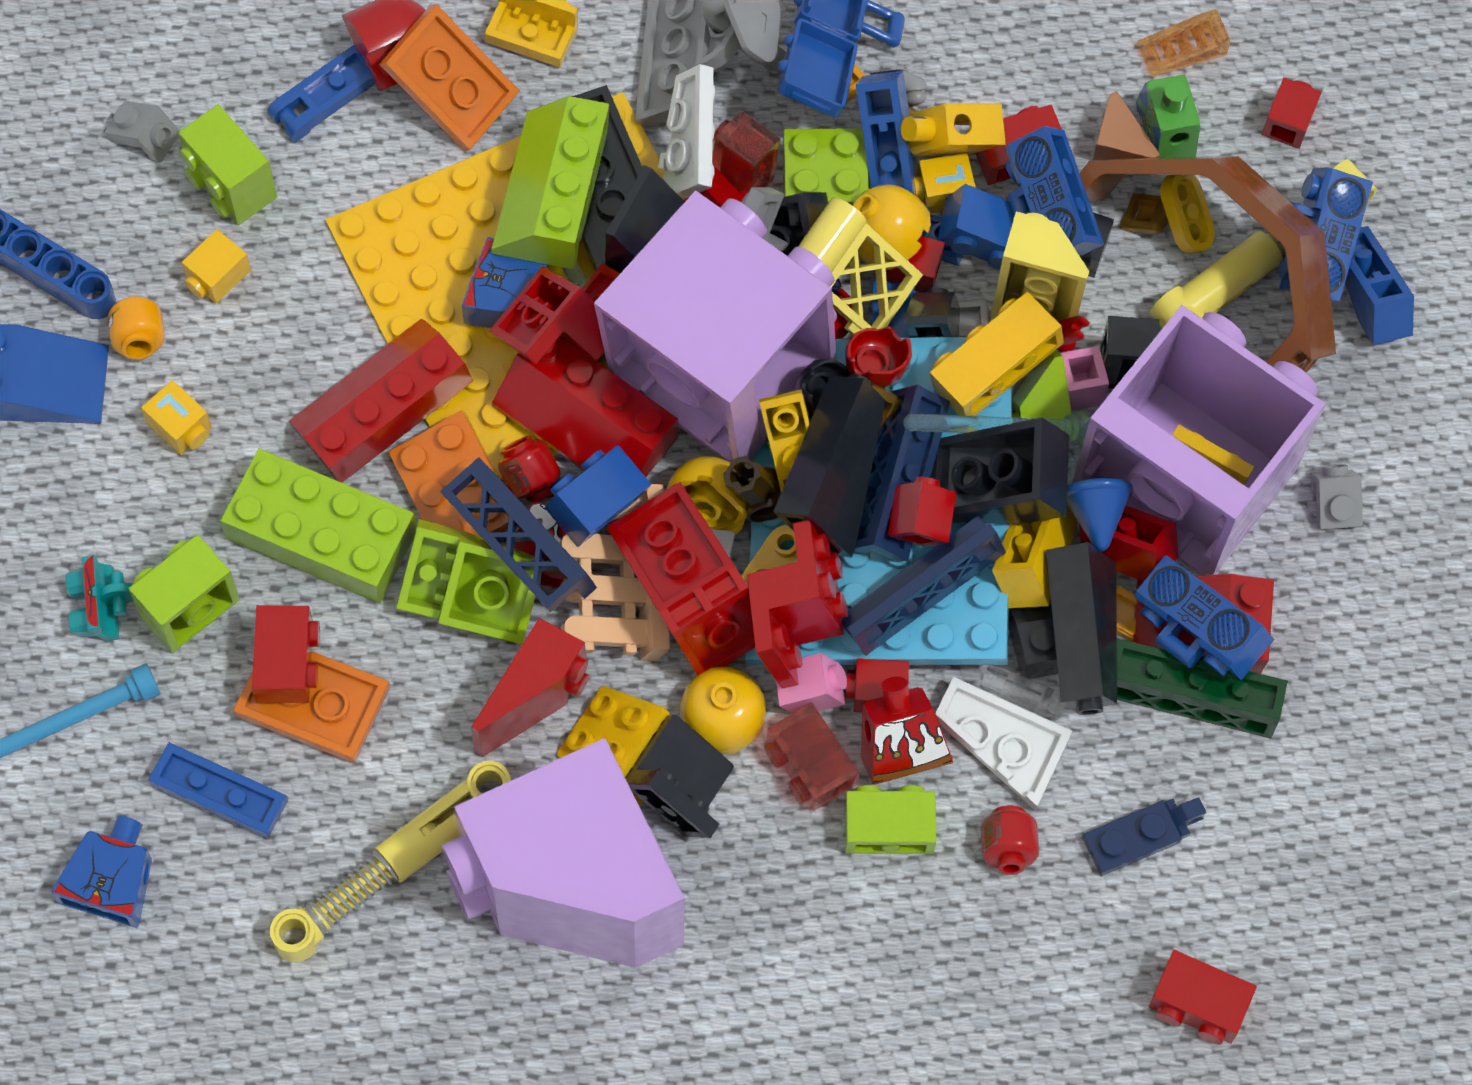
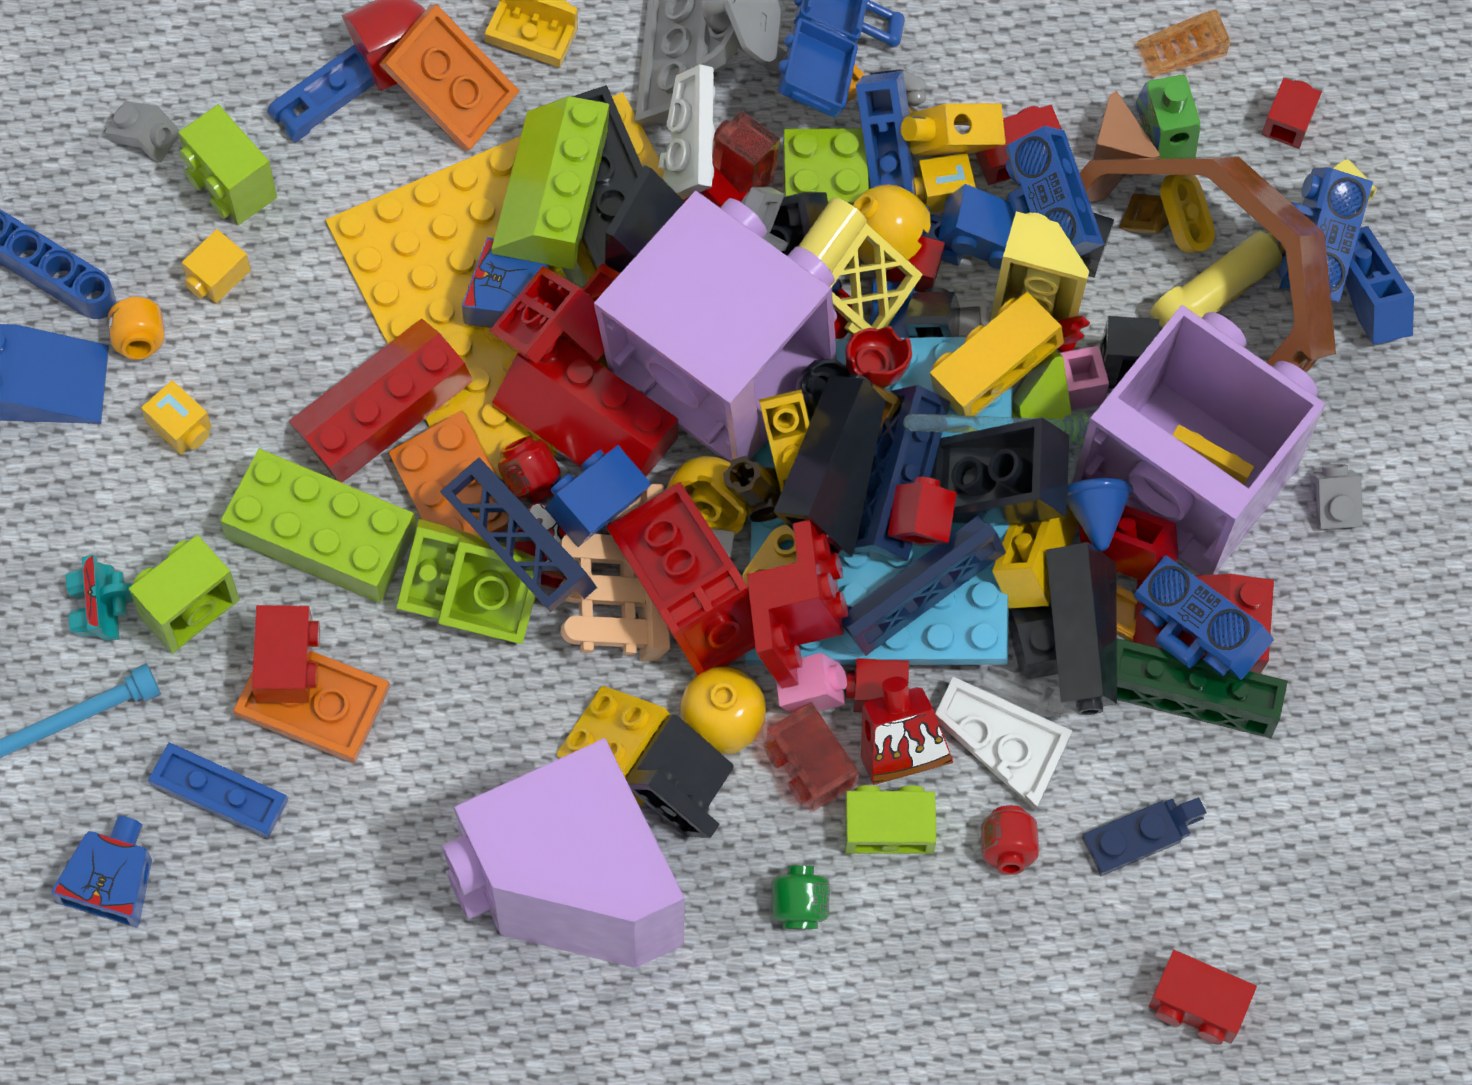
light yellow piece [270,760,511,963] -> none
red slope [471,618,590,757] -> none
none -> green head [771,865,830,929]

